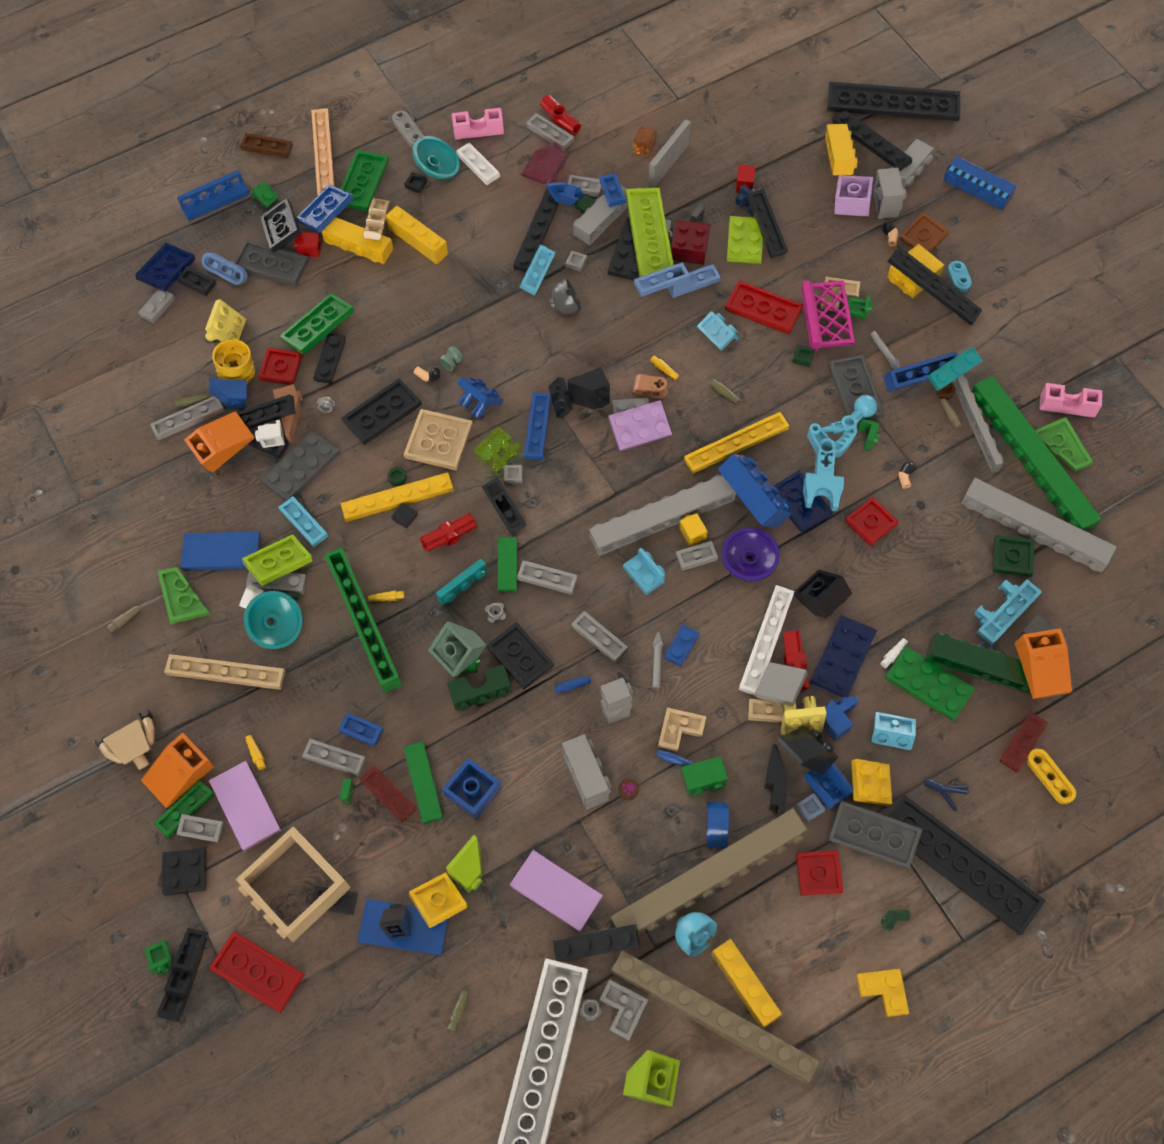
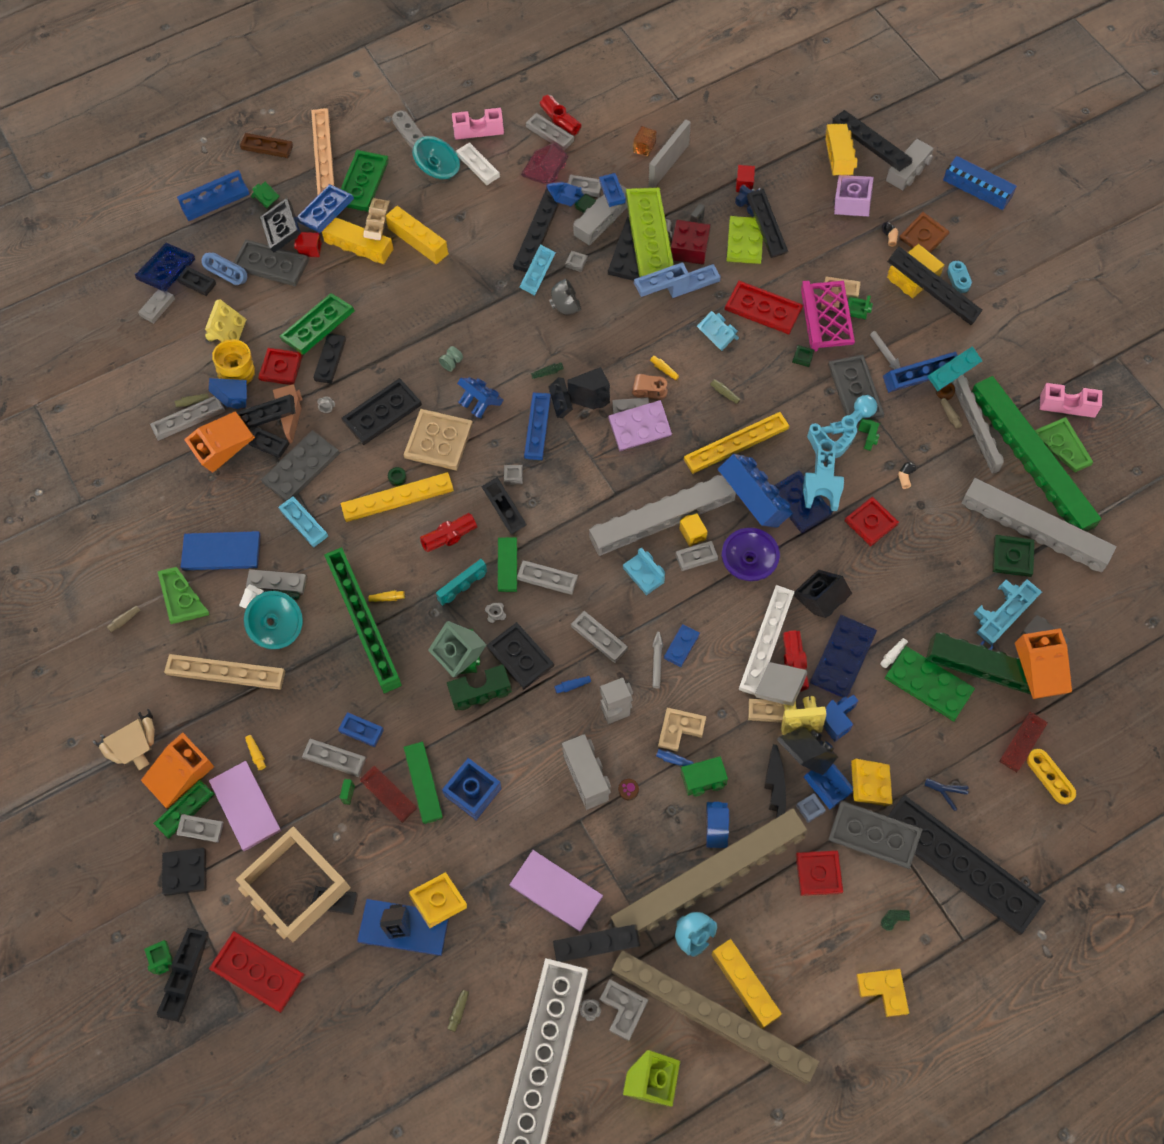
lime plate [242,534,313,586] -> none
white brick [255,420,285,448] -> none
black tile [391,503,418,528] -> none
black plate [404,172,427,194] -> none
arm [414,366,441,382] -> none
lime slope [446,835,483,893] -> none
clear neon green plate [473,426,521,472] -> none
black plate [827,82,960,121] -> none
medium azure bracket [871,712,916,750] -> none
light grey brick [872,168,906,219] -> none
none -> clear green animal [531,362,564,379]

